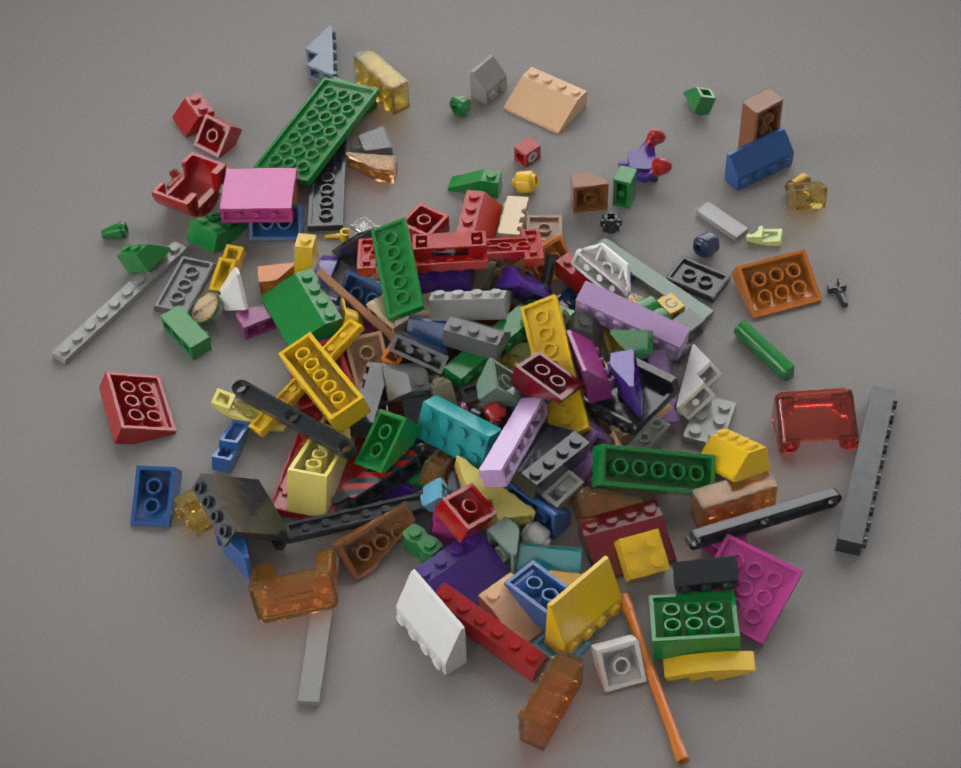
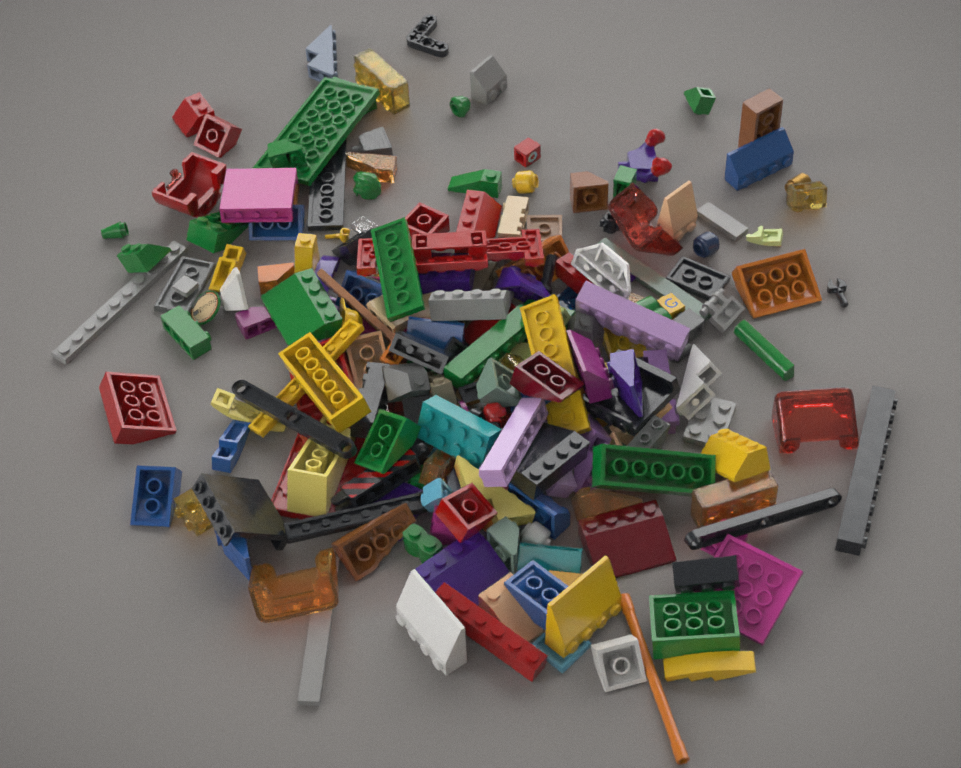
dark grey slope [443,316,511,361] -> none
light nougat slope [503,67,587,134] -> none
clear orange brick [517,649,583,751] -> none
light grey slope [541,470,584,509] -> none
green slope [610,330,653,358] -> none
yellow brick [614,529,670,583] -> none
none -> light grey tile [173,275,199,298]
none -> green slope [268,139,307,168]
none -> green hair [353,171,381,200]
none -> black beam [406,14,449,58]
none -> clear red windscreen [608,183,683,256]
none -> light nougat slope [655,180,698,245]
none -> light grey plate [699,288,745,333]

